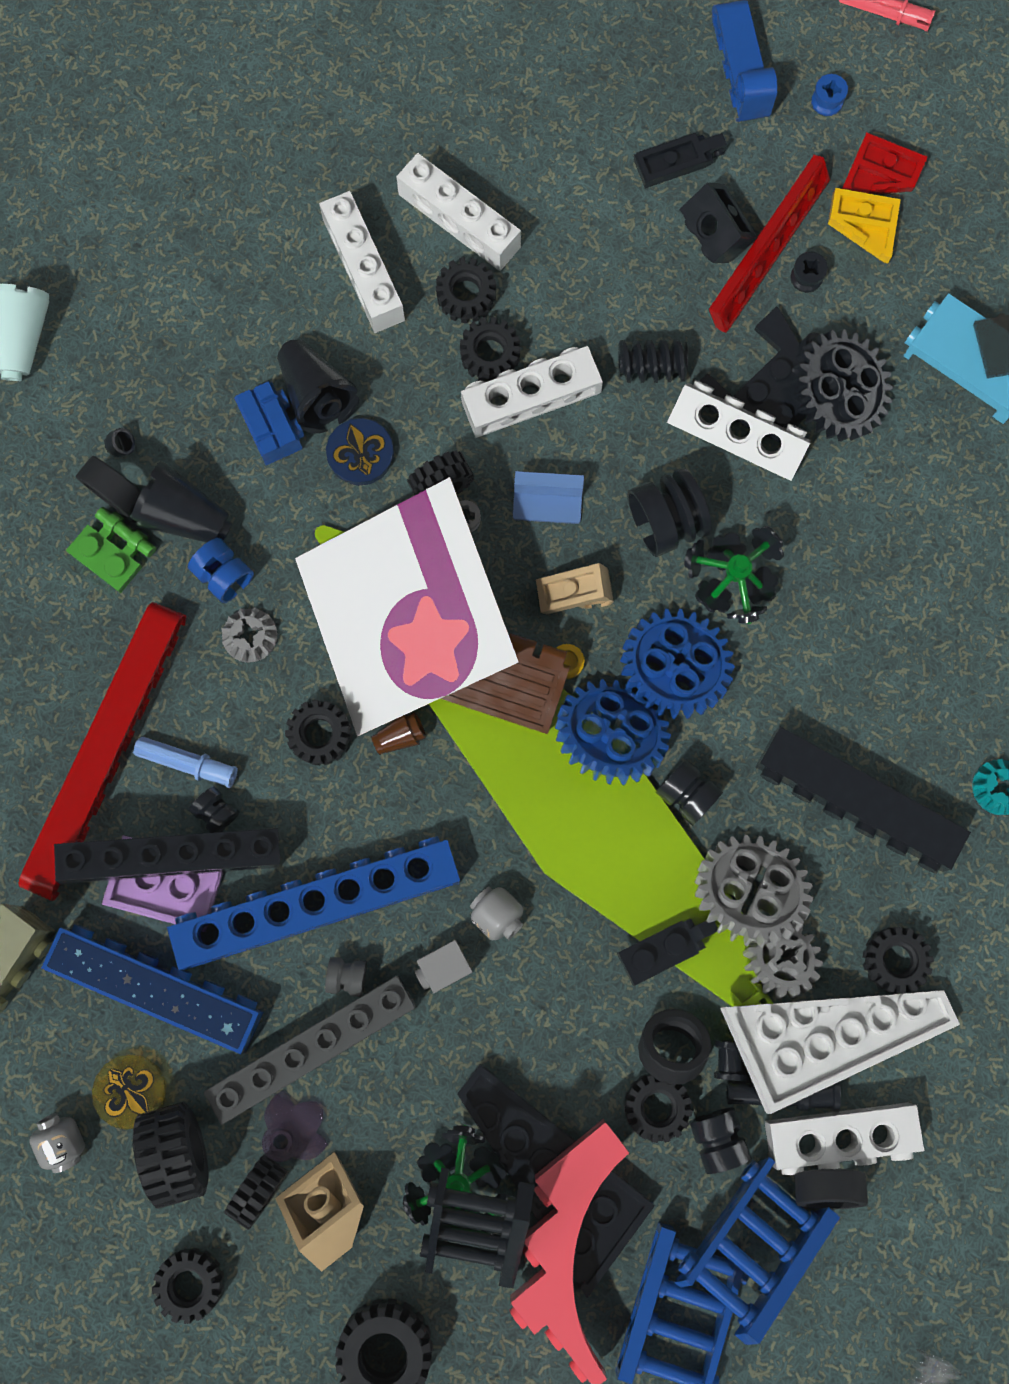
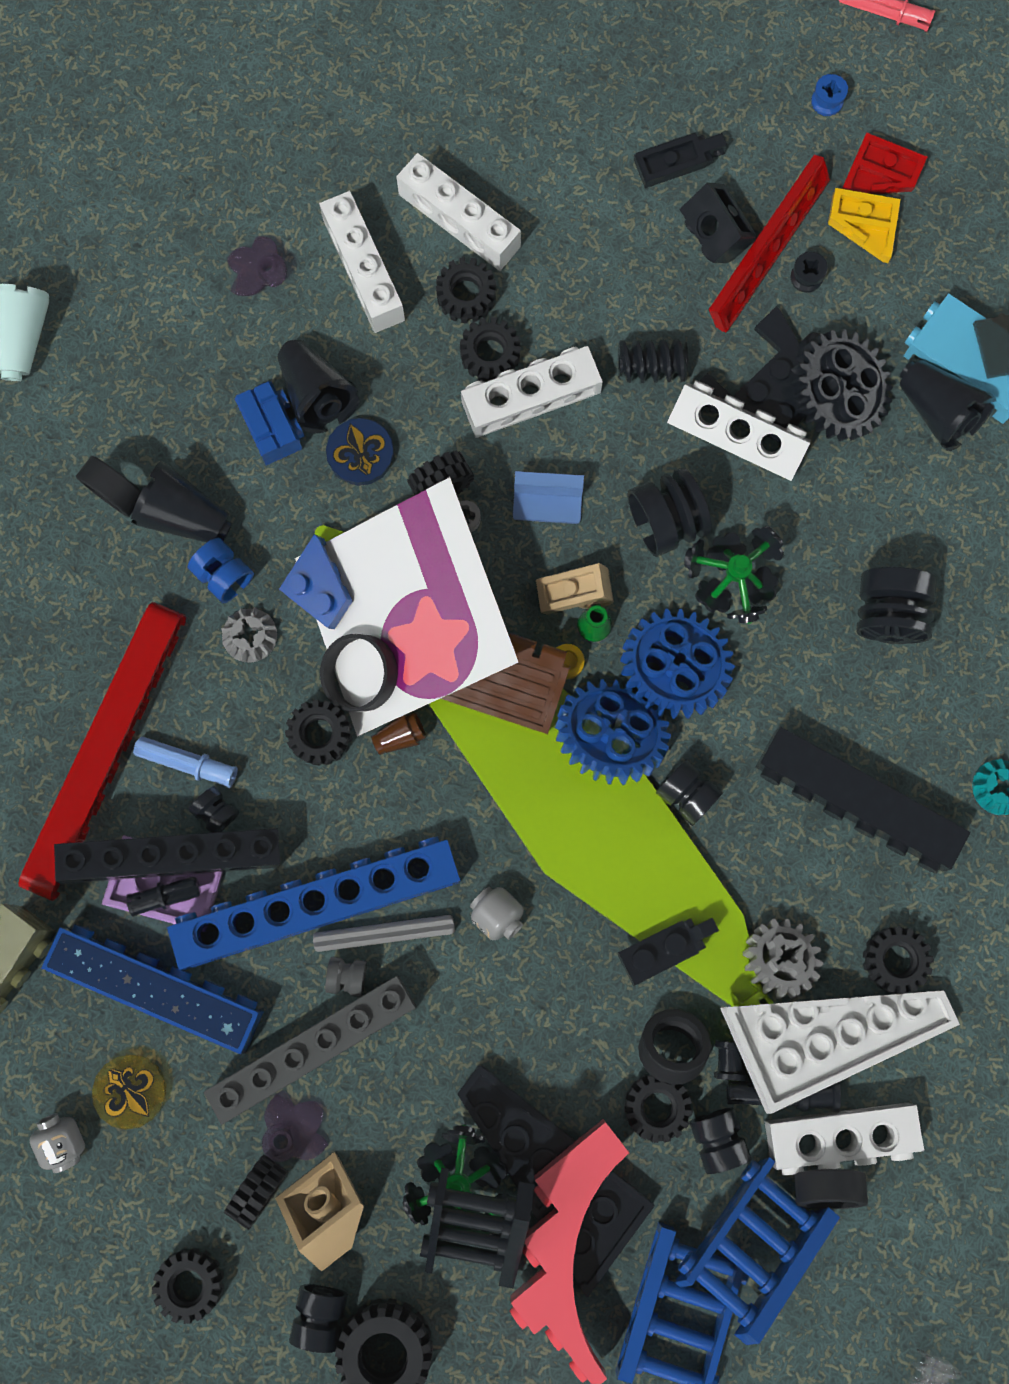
bright green plate [66,507,157,593] -> none
black hinge [104,428,135,457] -> none
black tyre [133,1102,209,1209] -> none
light grey brick [415,940,473,994] -> none
light grey gear [695,835,813,948] -> none
blue beam [712,0,777,122] -> none
none -> black axle [126,877,201,917]
none -> clear purple plate [227,236,287,296]
none -> blue wing [279,534,353,629]
none -> black wheel [289,1284,348,1353]
none -> light grey axle [313,915,455,952]
none -> black tyre [320,634,398,711]
none -> green cone [577,606,612,642]
none -> black wheel [856,567,937,644]
none -> black cone [900,360,996,451]

